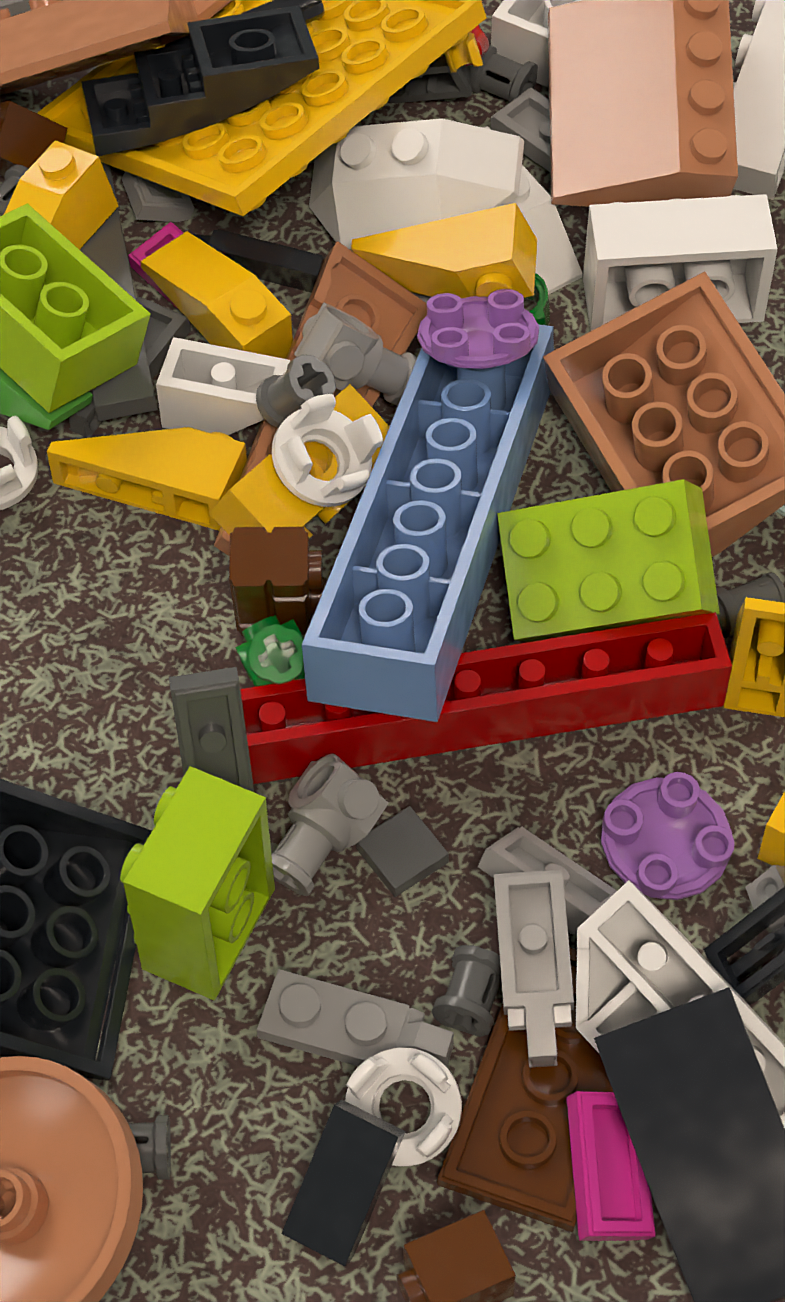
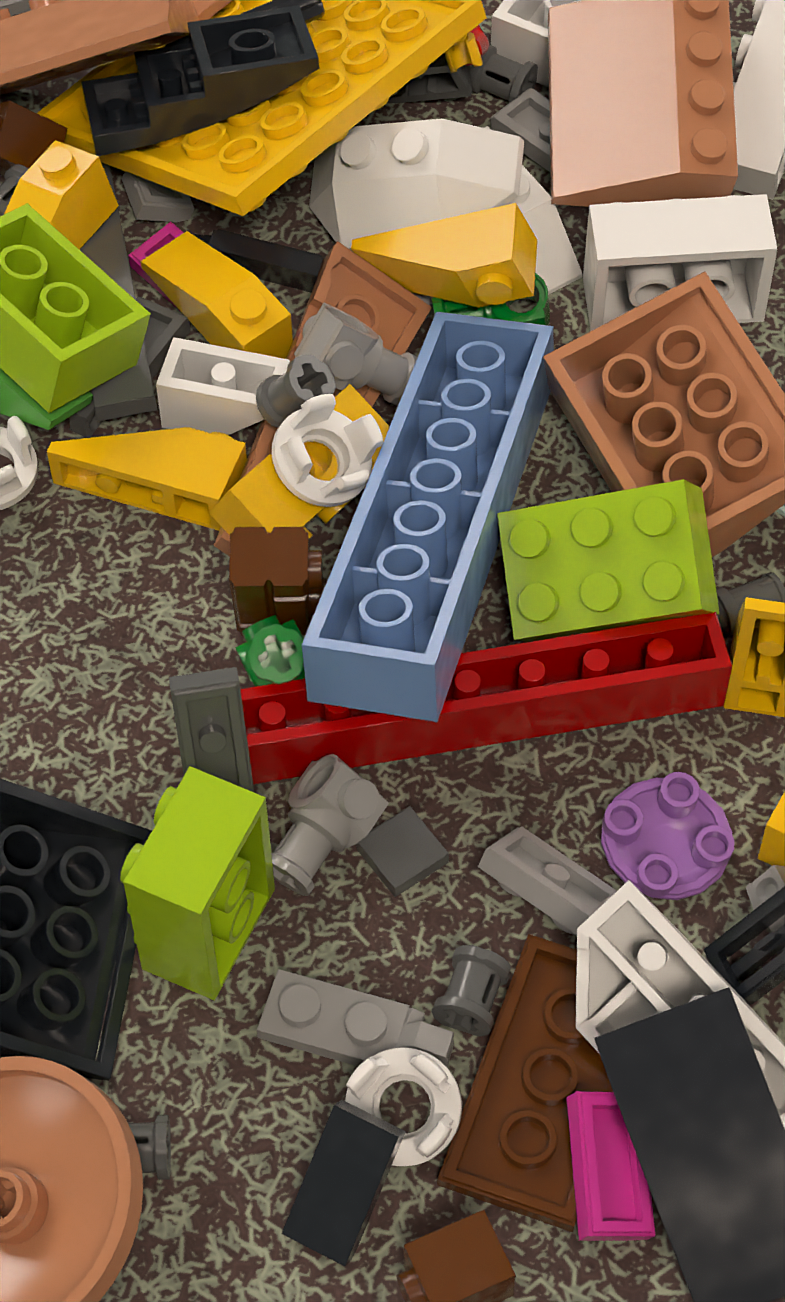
medium lavender dish [417,289,539,369] -> none
light grey hinge [494,869,574,1068] -> none

